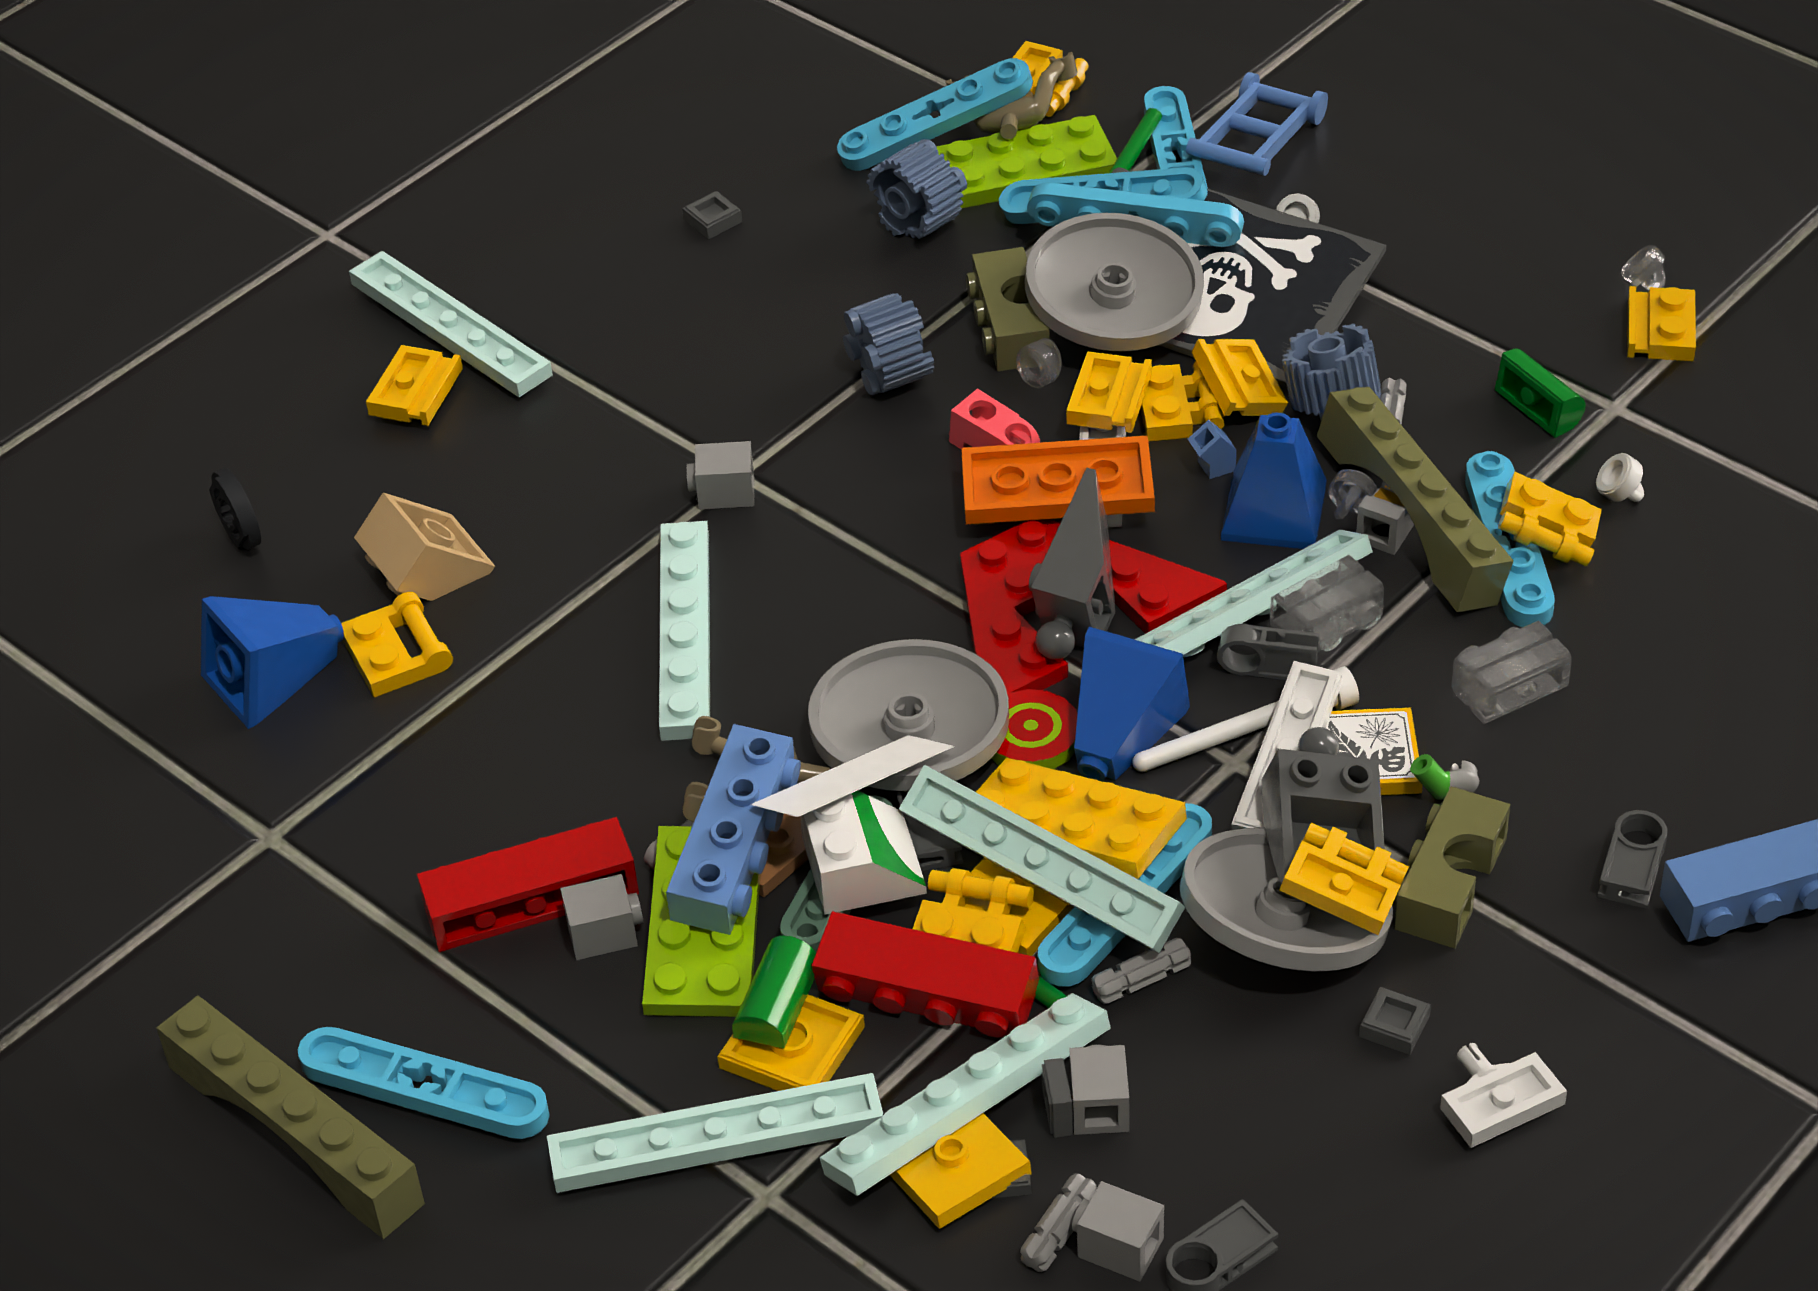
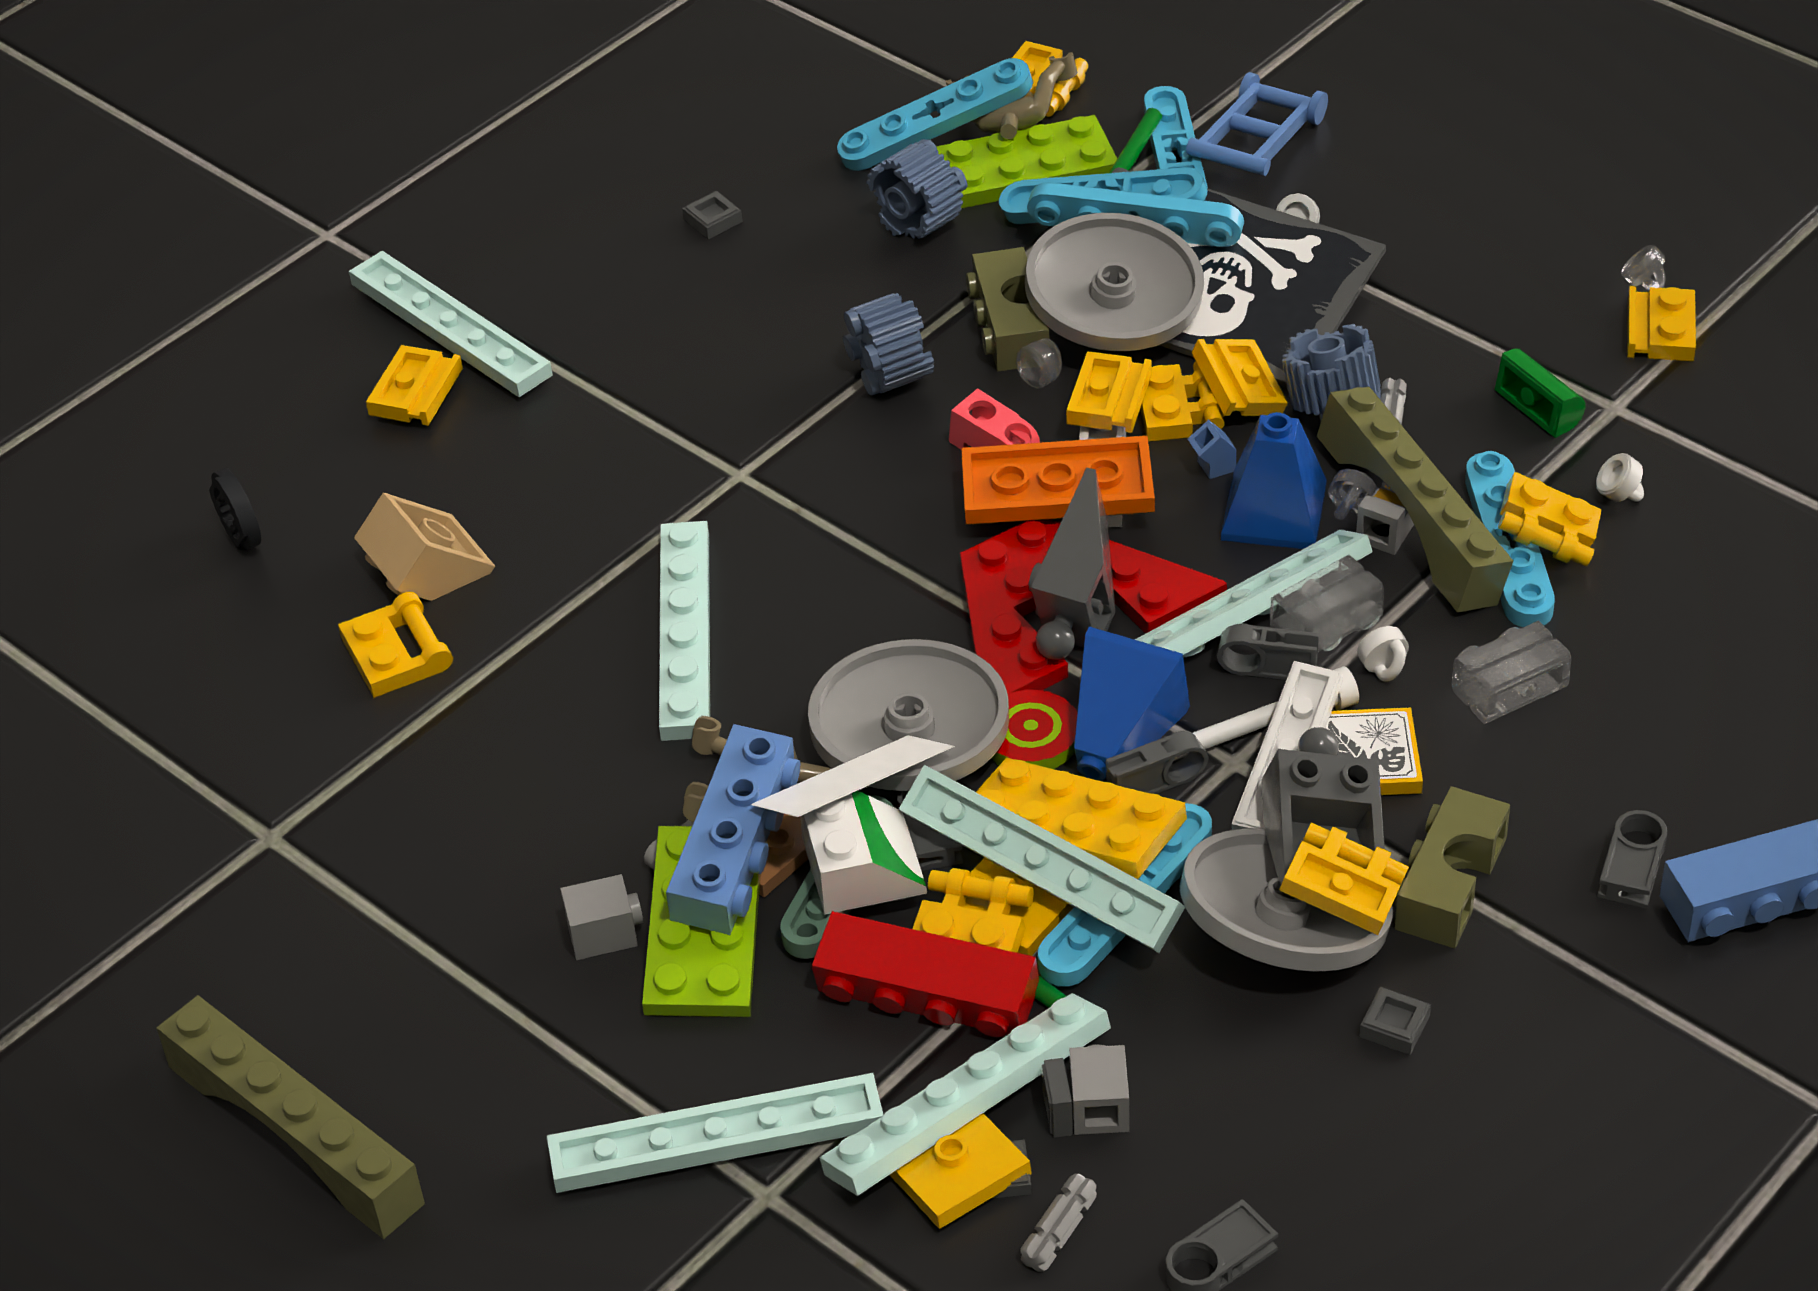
blue slope [201,596,344,729] -> none
medium azure piece [298,1027,550,1139] -> none
red brick [417,817,639,952] -> none
light grey brick [687,441,754,510] -> none
yellow tile [717,995,865,1091] -> none
green brick [732,936,816,1049] -> none
light grey brick [1072,1181,1164,1281] -> none
light grey axle [1091,938,1191,1004] -> none
bright green arm [1410,754,1480,800] -> none
white plate [1440,1043,1567,1148] -> none
none -> dark grey piece [1106,731,1209,794]
none -> white tile [1357,626,1409,682]

